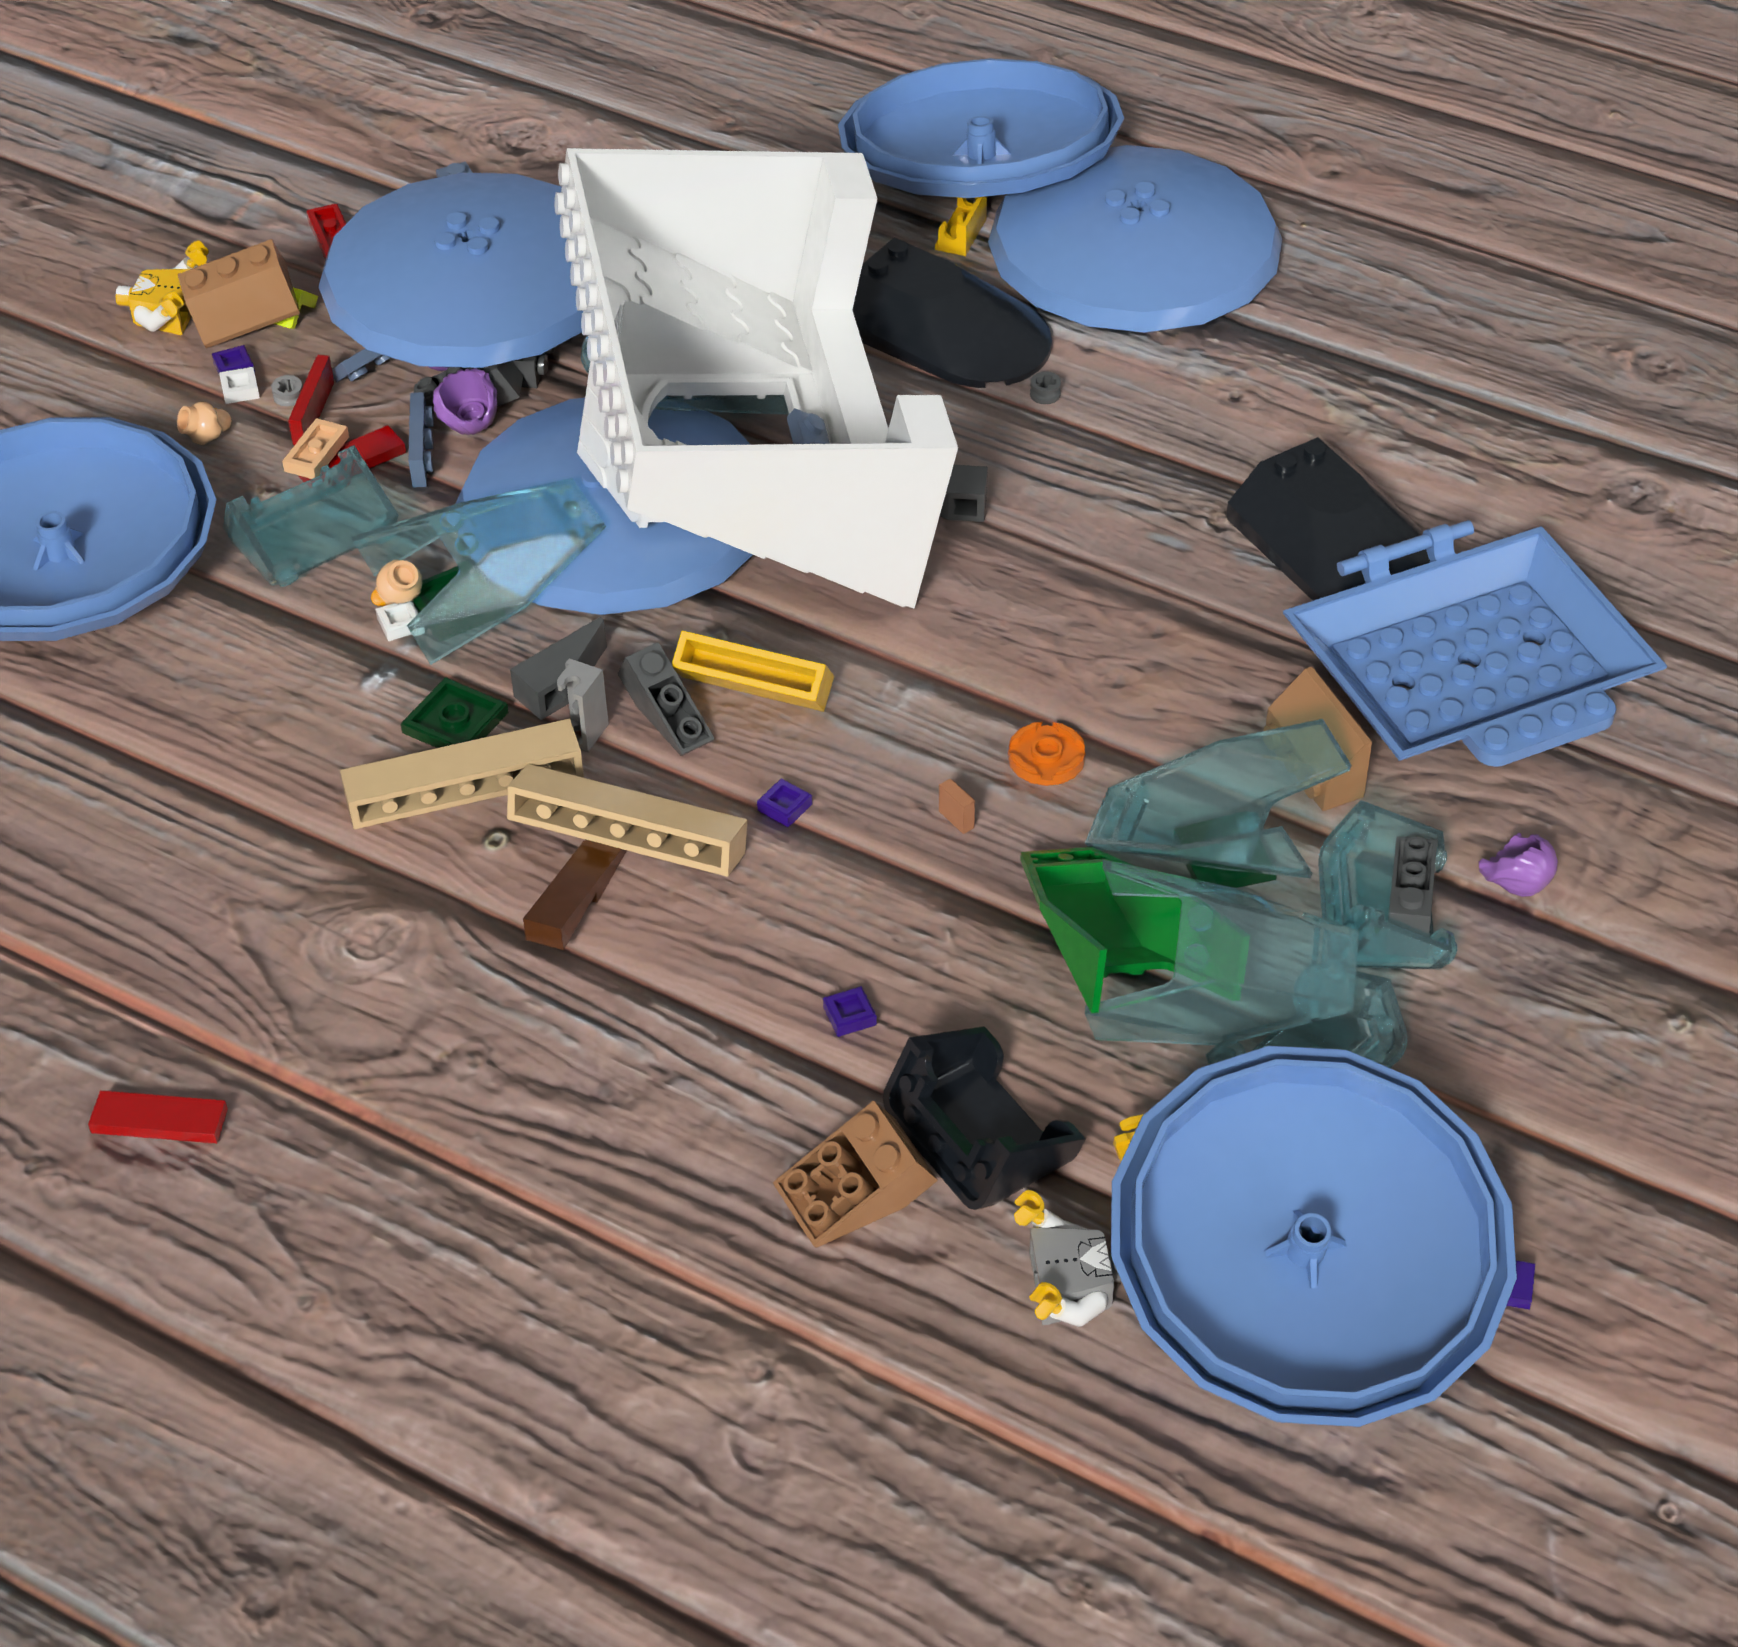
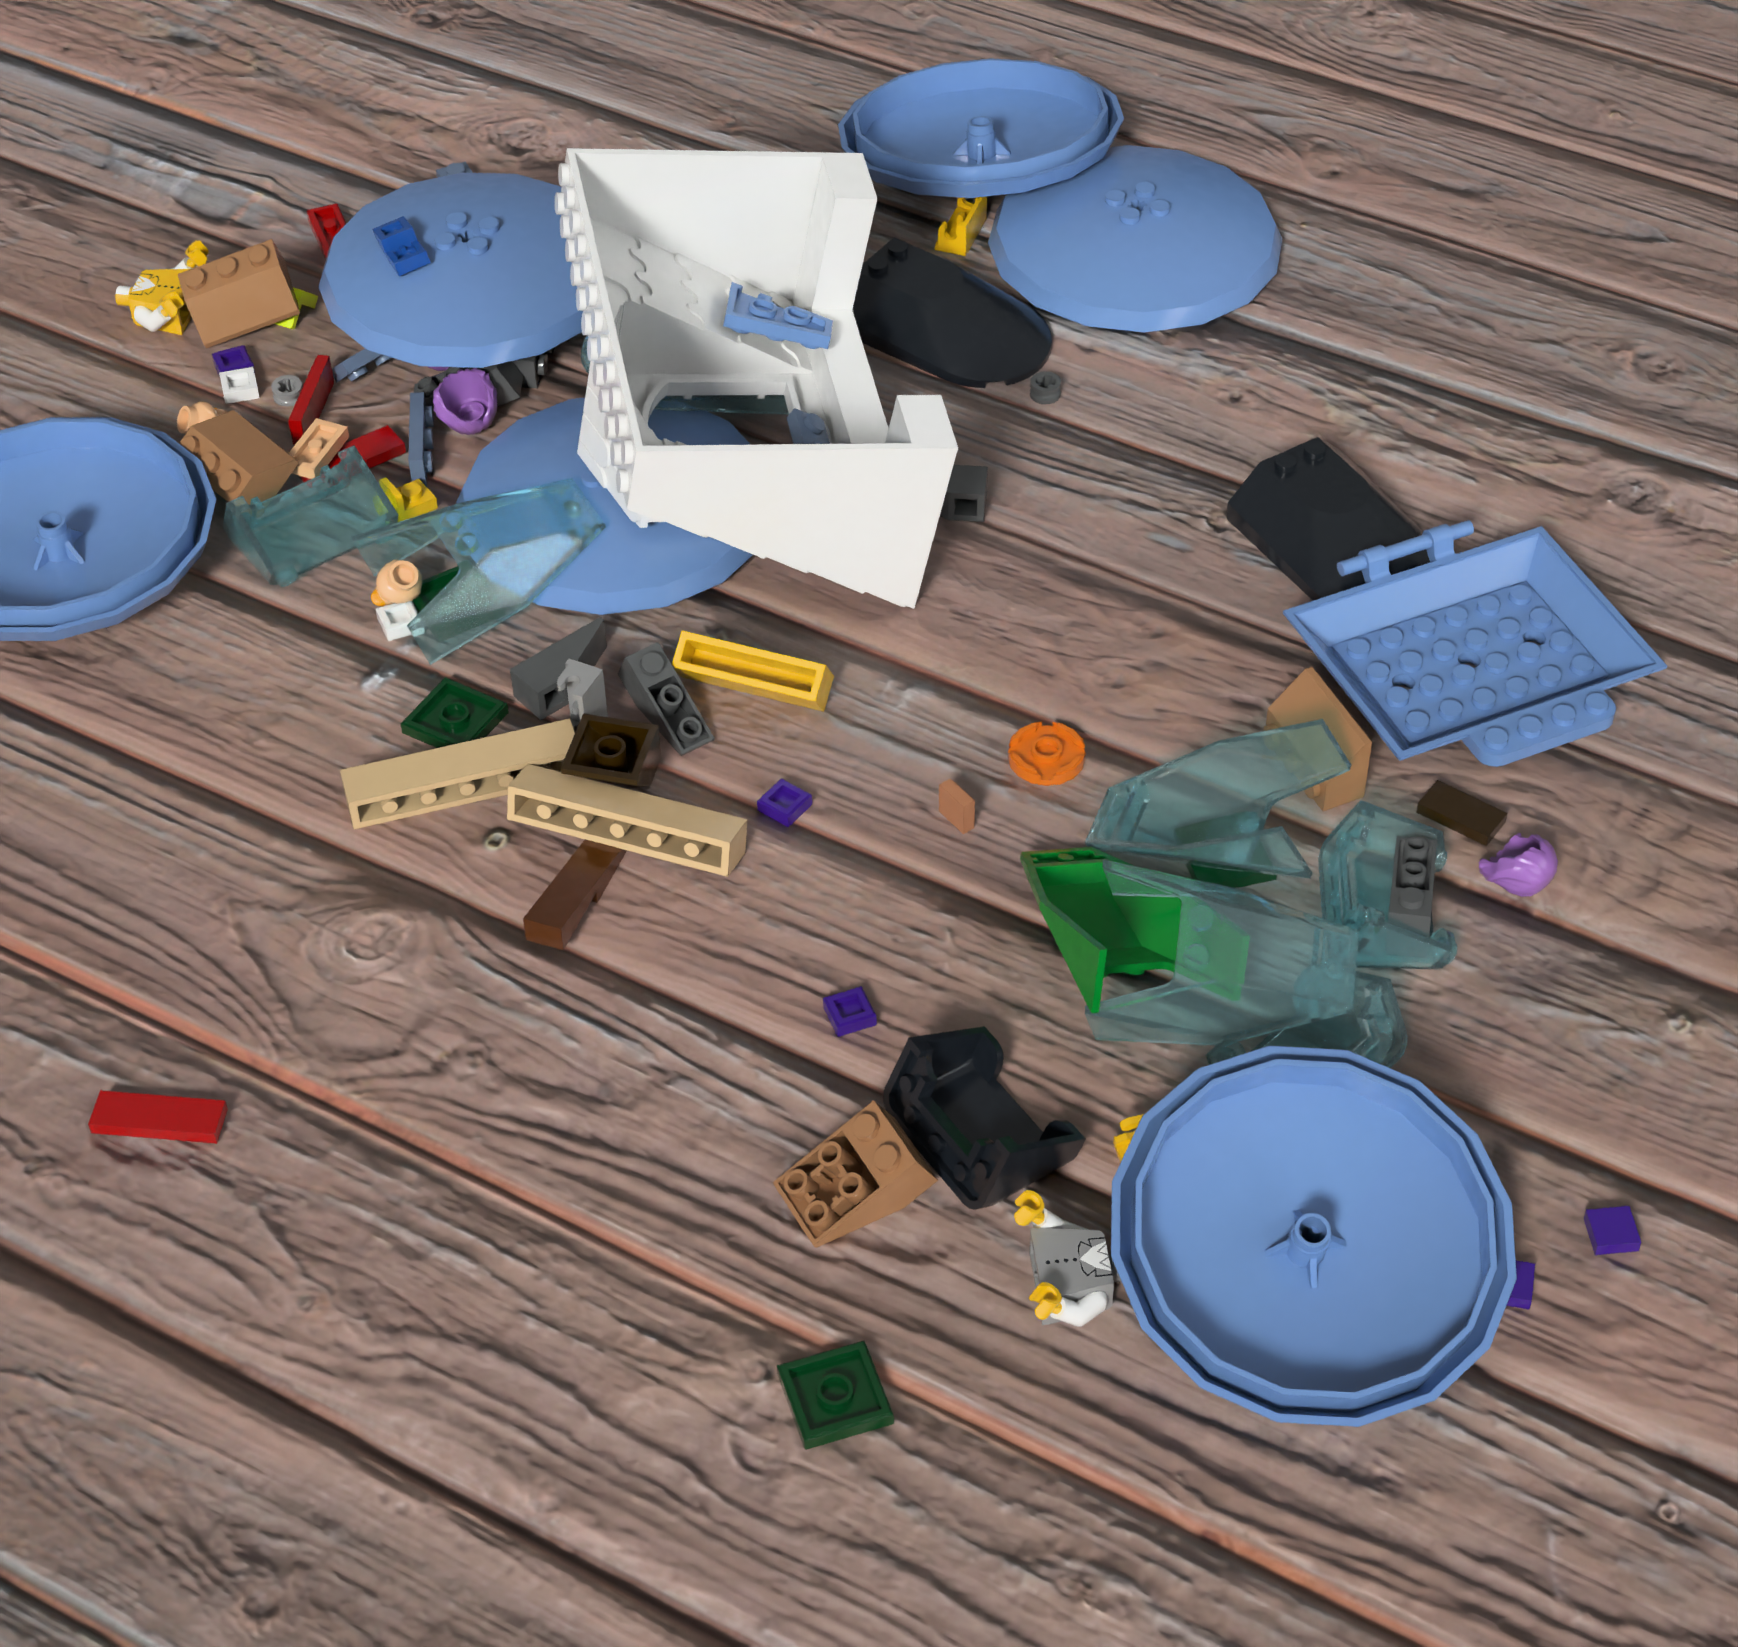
none -> medium nougat slope [179,410,299,520]
none -> blue slope [372,216,431,276]
none -> yellow bracket [378,477,438,525]
none -> dark brown slope [561,713,661,786]
none -> medium blue wing [723,282,833,349]
none -> dark green tile [777,1340,894,1450]
none -> dark brown tile [1416,780,1507,846]
none -> dark purple tile [1583,1206,1641,1255]

